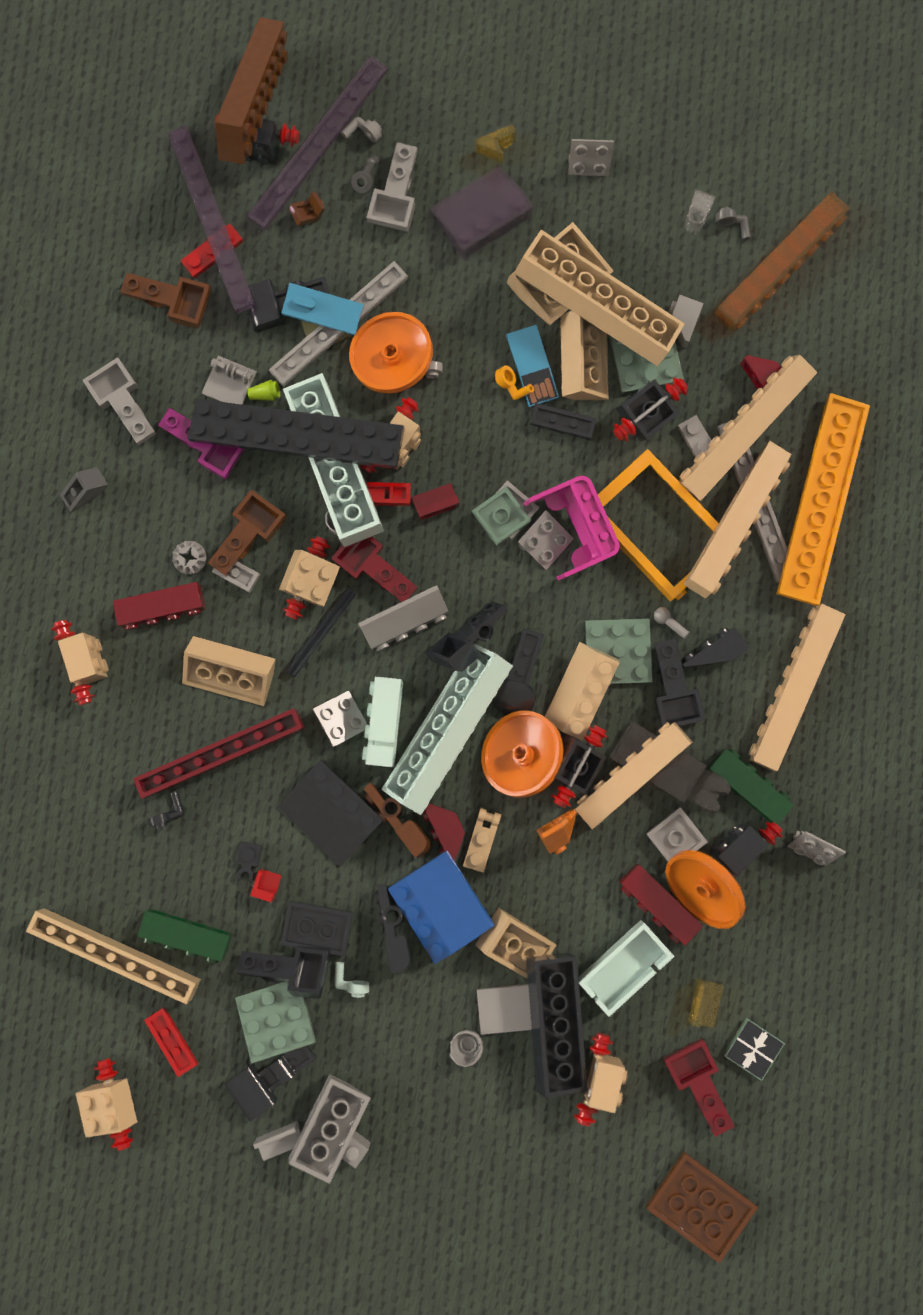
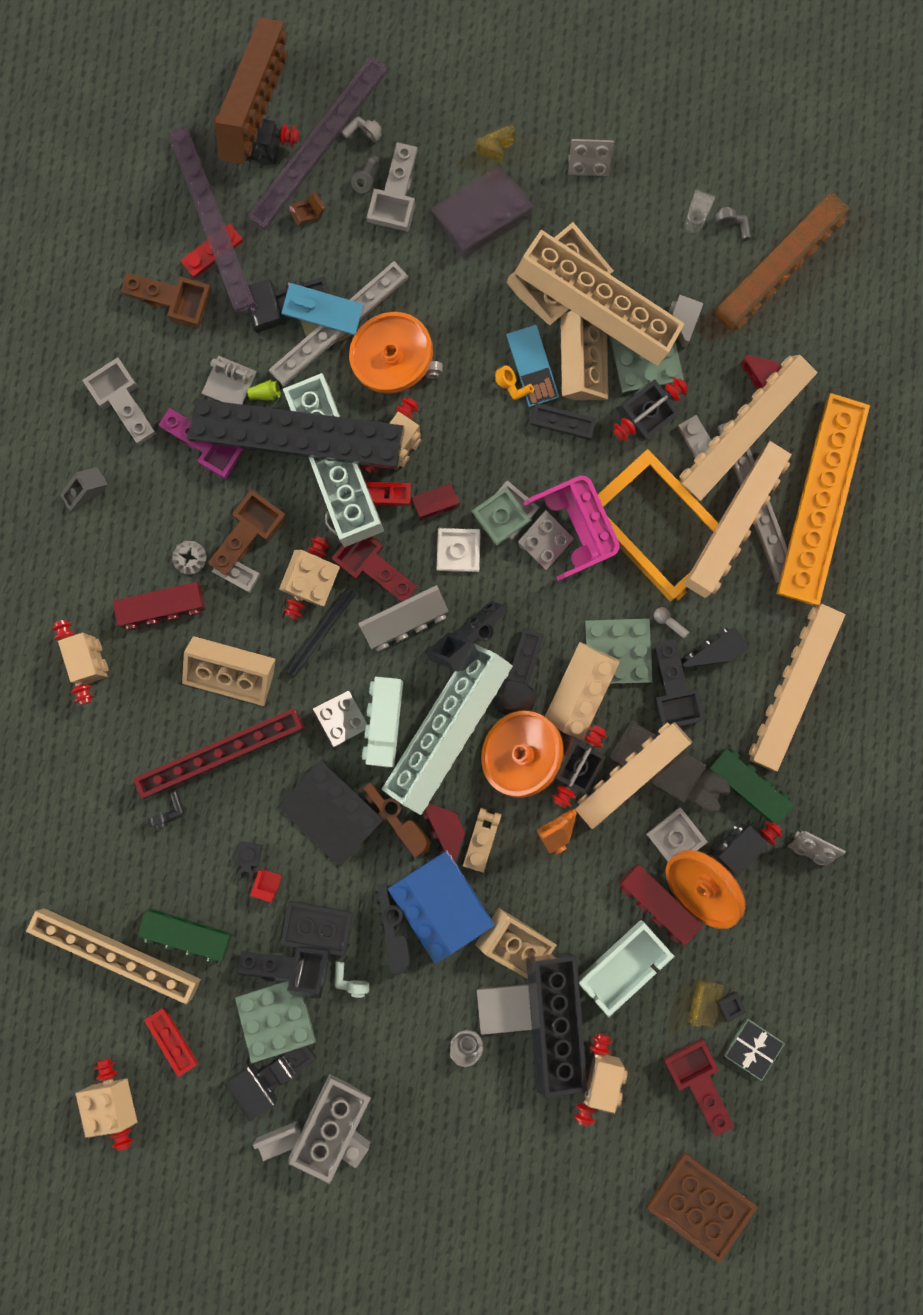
none -> white tile [437,528,480,572]
none -> black plate [716,991,747,1023]

